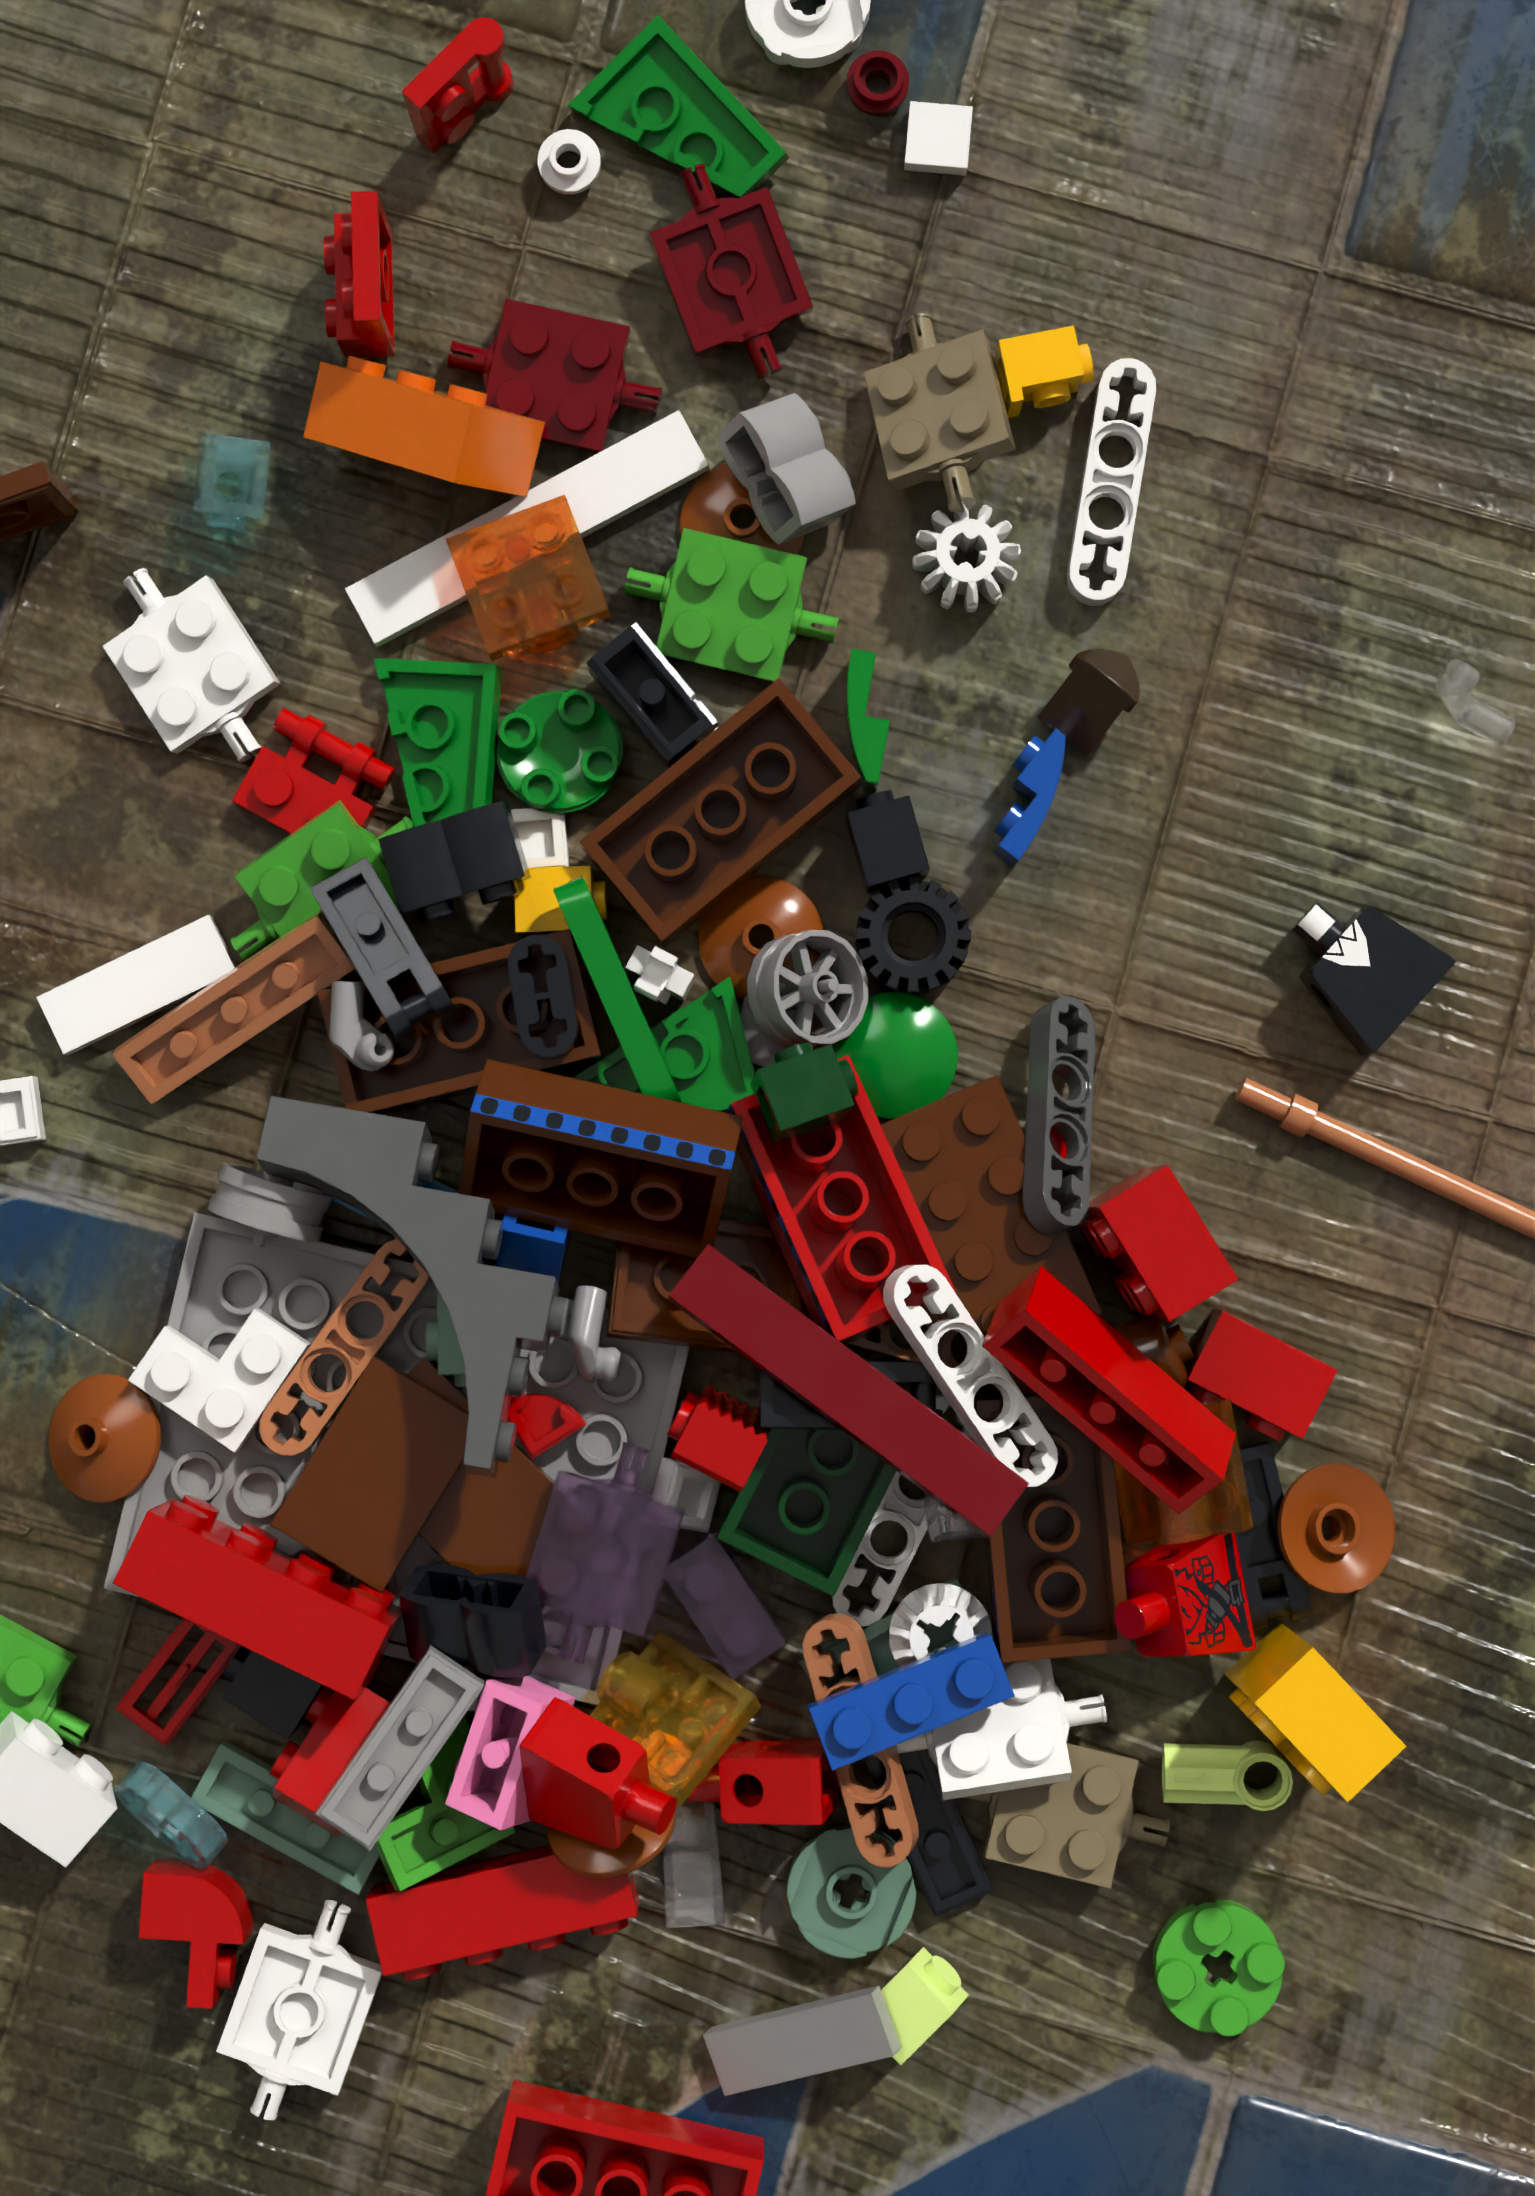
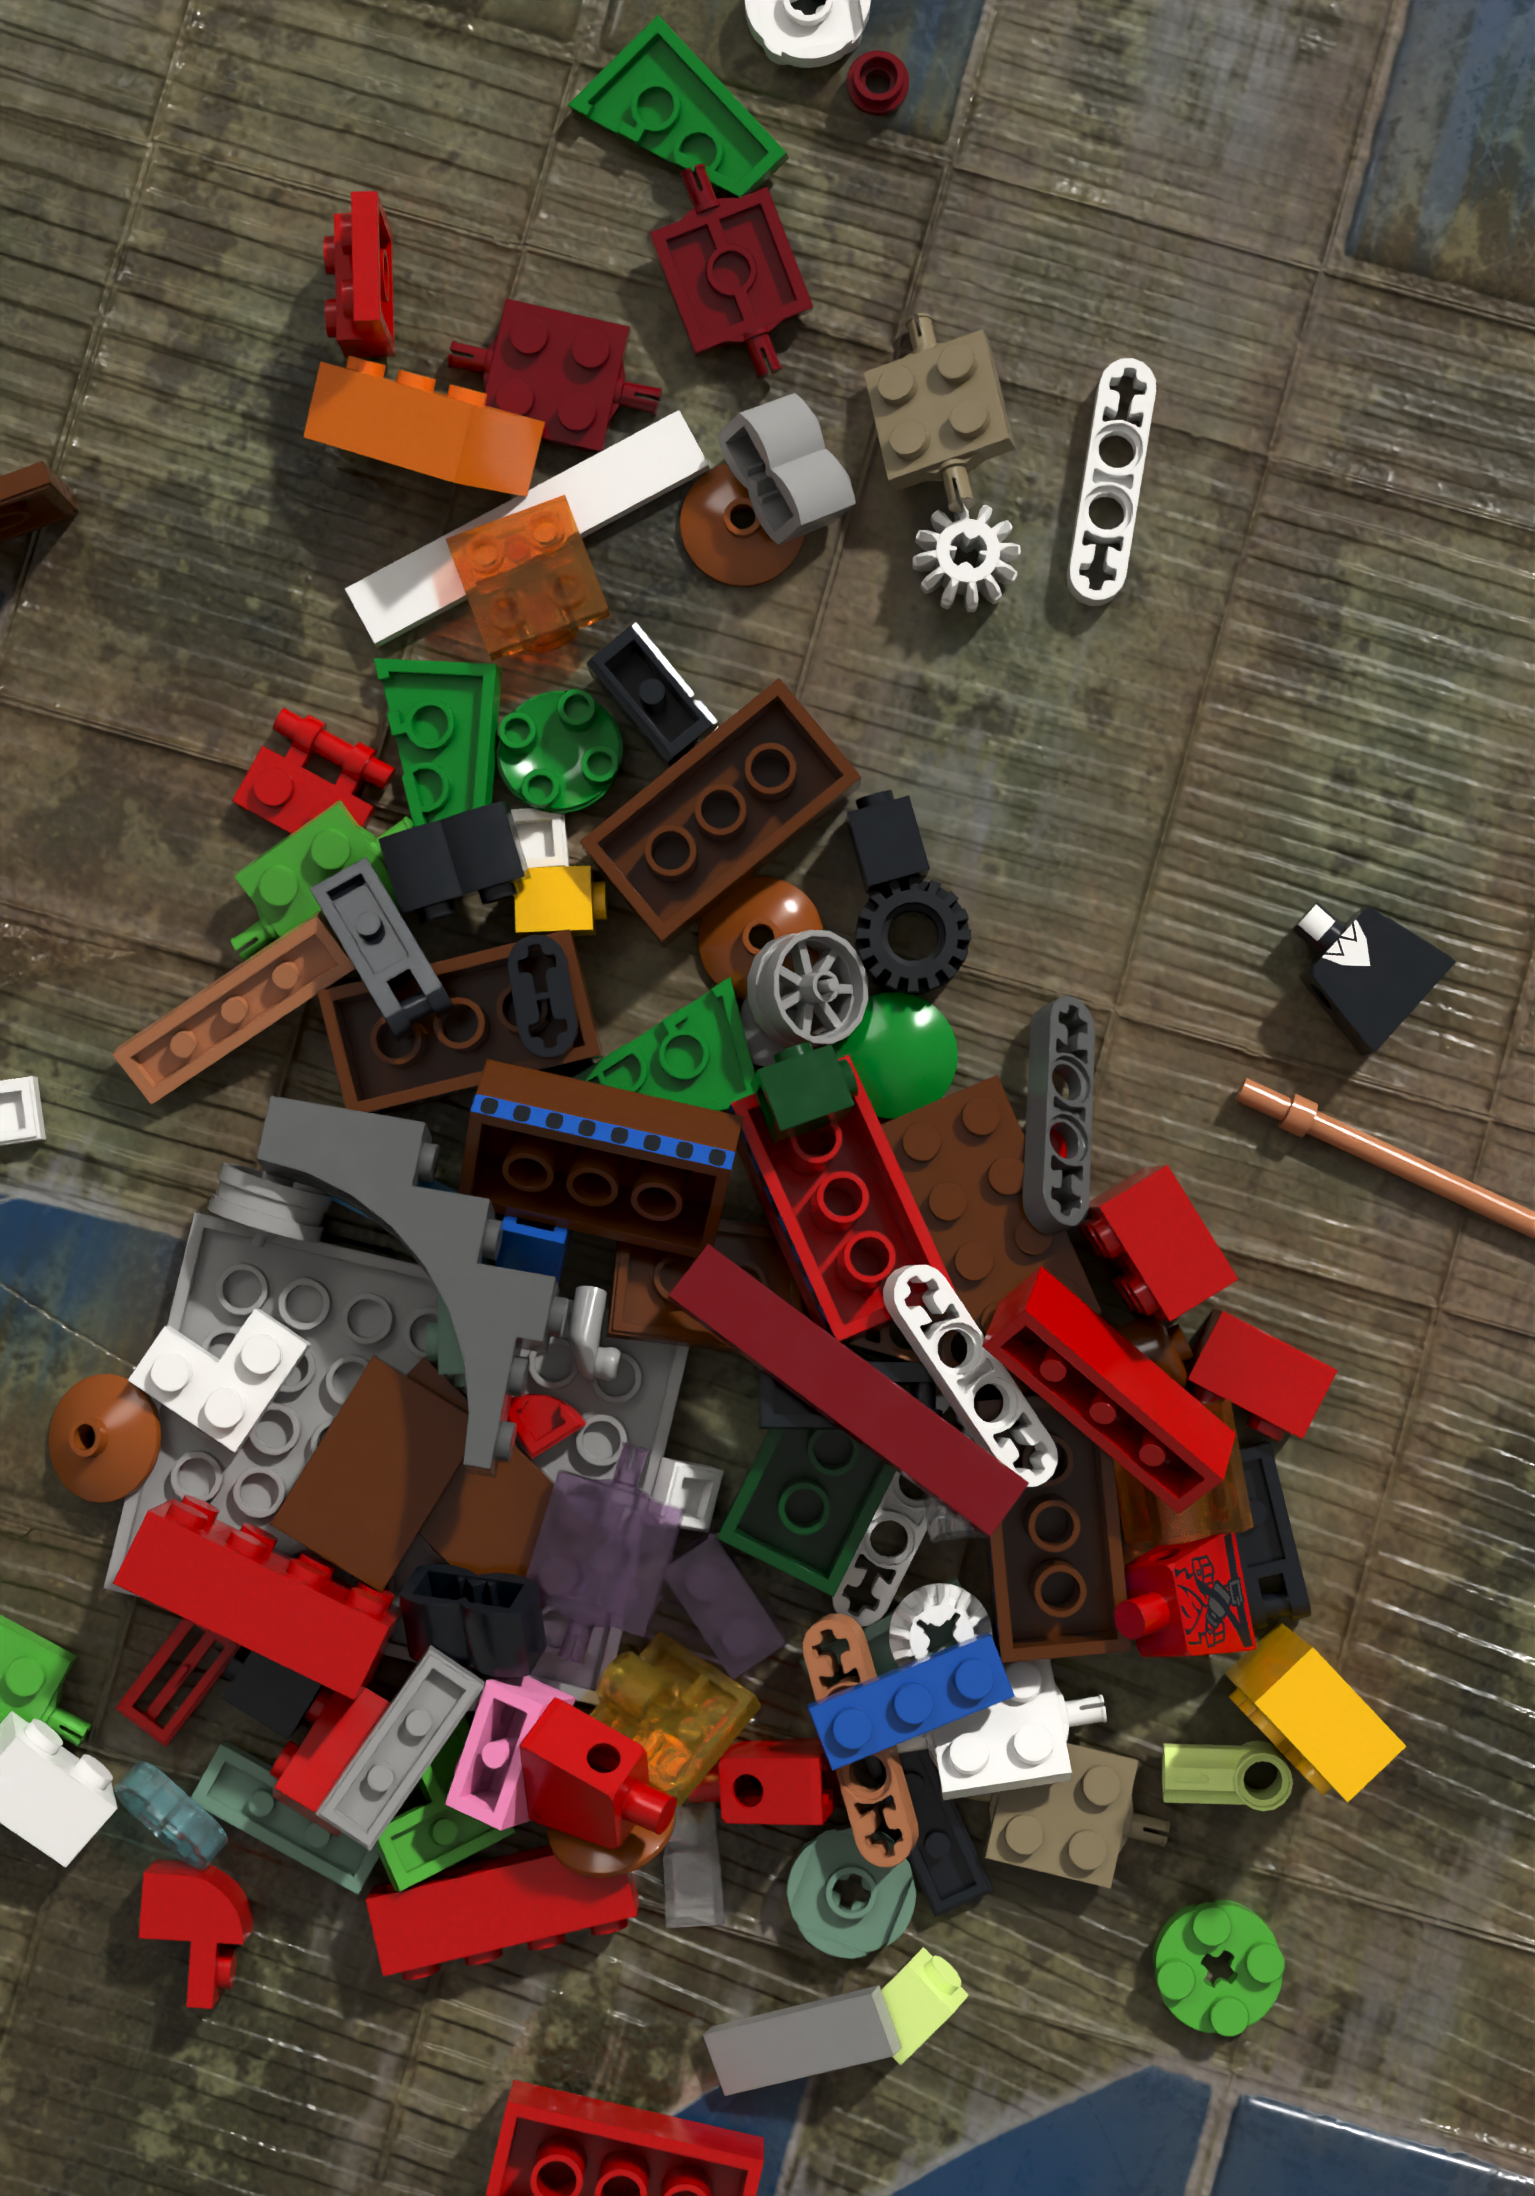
white tile [36,915,237,1055] -> none
white plate [103,568,281,763] -> none
clear light blue brick [193,433,271,531] -> none
white plate [216,1900,382,2120] -> none
nougat beam [259,1239,431,1456] -> none
light grey arm [329,981,394,1071] -> none
red plate [401,17,514,154] -> none
white plate [537,129,601,194] -> none
green beam [553,876,682,1103] -> none
bright green plate [624,528,839,681] -> none
white plate [625,945,695,1005] -> none
red brick [667,1384,770,1492] -> none
green slope [845,649,890,792] -> none
white tile [904,101,973,176] -> none
yellow brick [994,325,1094,418] -> none
blue slope [994,728,1066,868] -> none
dark brown tile [1037,649,1140,756] -> none
dark orange dish [1277,1464,1395,1593] -> none
clear arm [1436,659,1515,746] -> none

